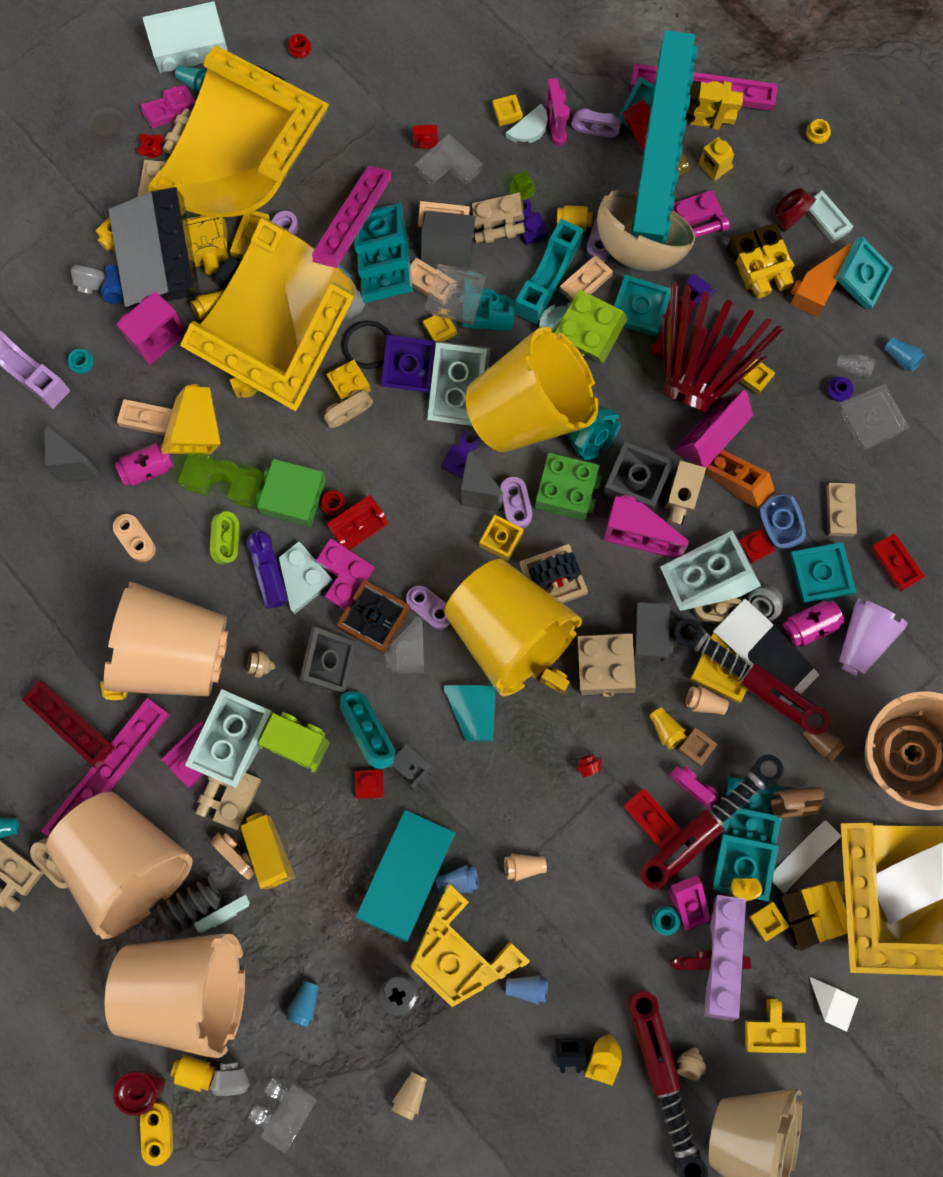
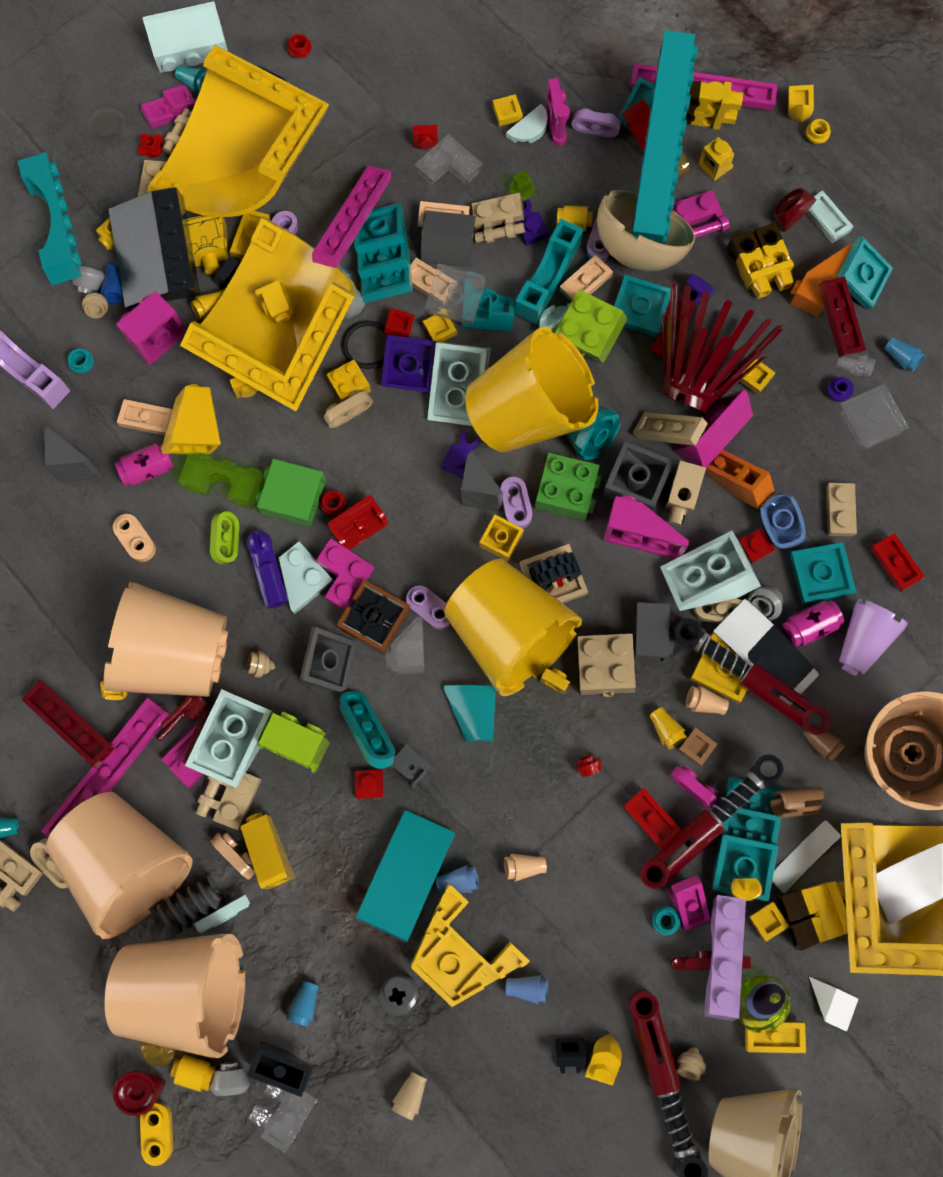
none -> teal arch [18,152,83,286]
none -> tan plate [82,292,108,318]
none -> clear yellow piece [141,1042,179,1066]
none -> dark red plant [157,696,210,764]
none -> black slope [247,1040,313,1097]
none -> yellow brick [255,280,296,324]
none -> red plate [384,308,415,338]
none -> tan plate [633,412,708,446]
none -> tile [738,975,791,1033]
none -> yellow plate [788,85,814,123]
none -> dark red plate [818,276,866,358]

